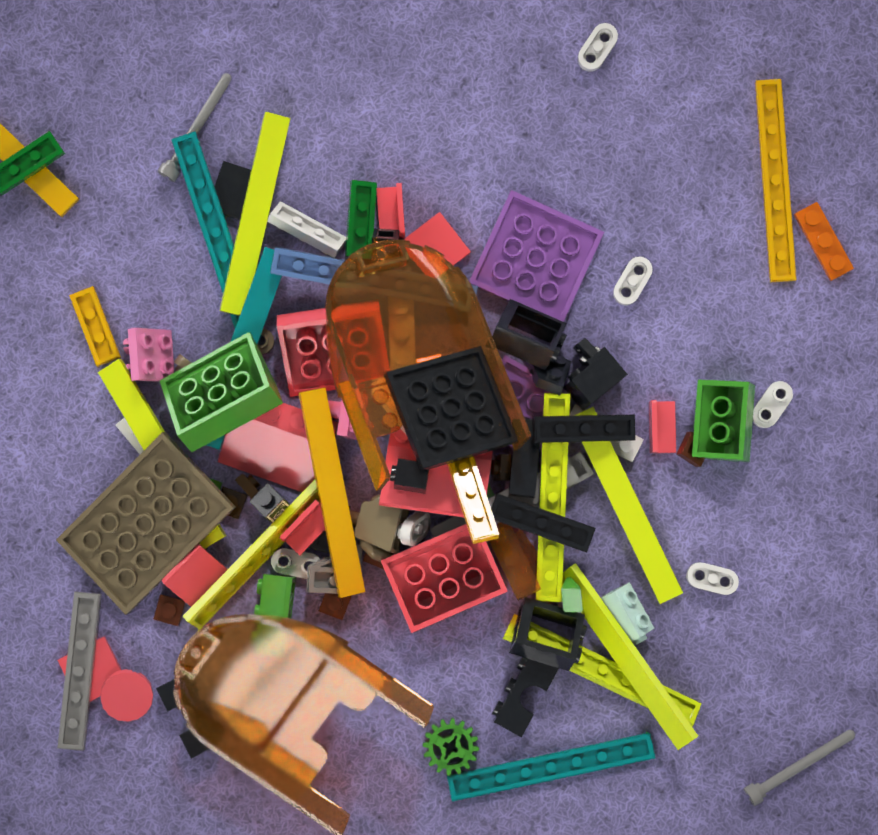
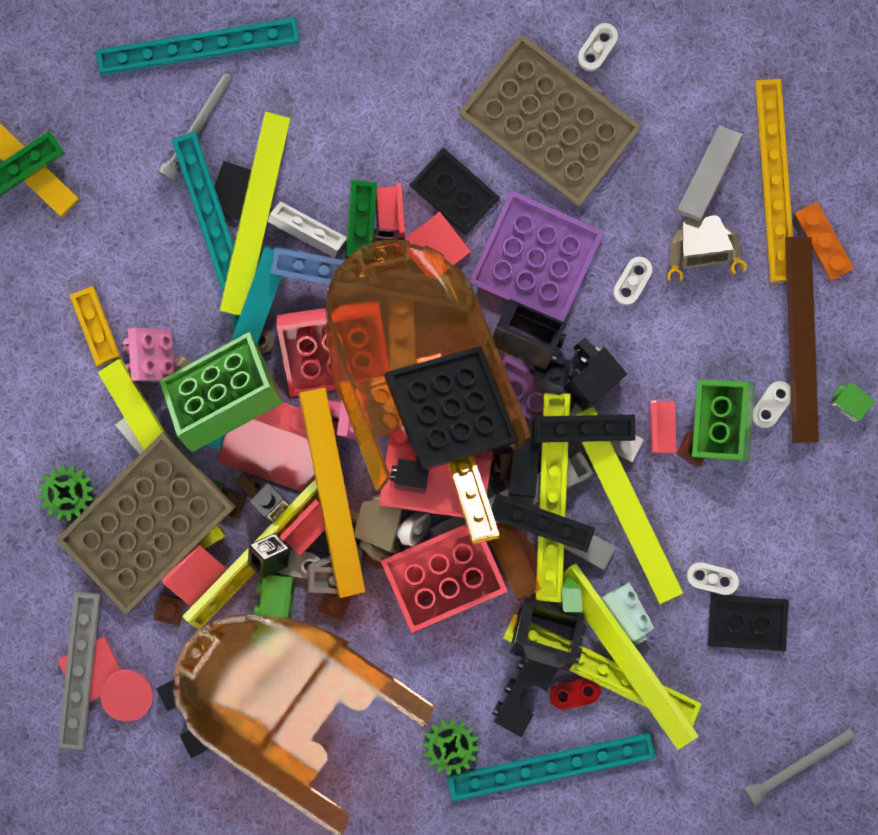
none -> bright green gear [38,465,95,521]
none -> teal tile [96,17,300,76]
none -> black brick [248,533,290,579]
none -> black tile [409,147,500,236]
none -> dark tan plate [459,34,642,208]
none -> red plate [549,678,601,710]
none -> light grey slope [564,535,616,570]
none -> torso [667,214,747,282]
none -> light grey tile [677,125,743,222]
none -> black tile [707,594,789,651]
none -> reddish brown tile [785,237,819,443]
none -> bright green brick [830,382,875,423]

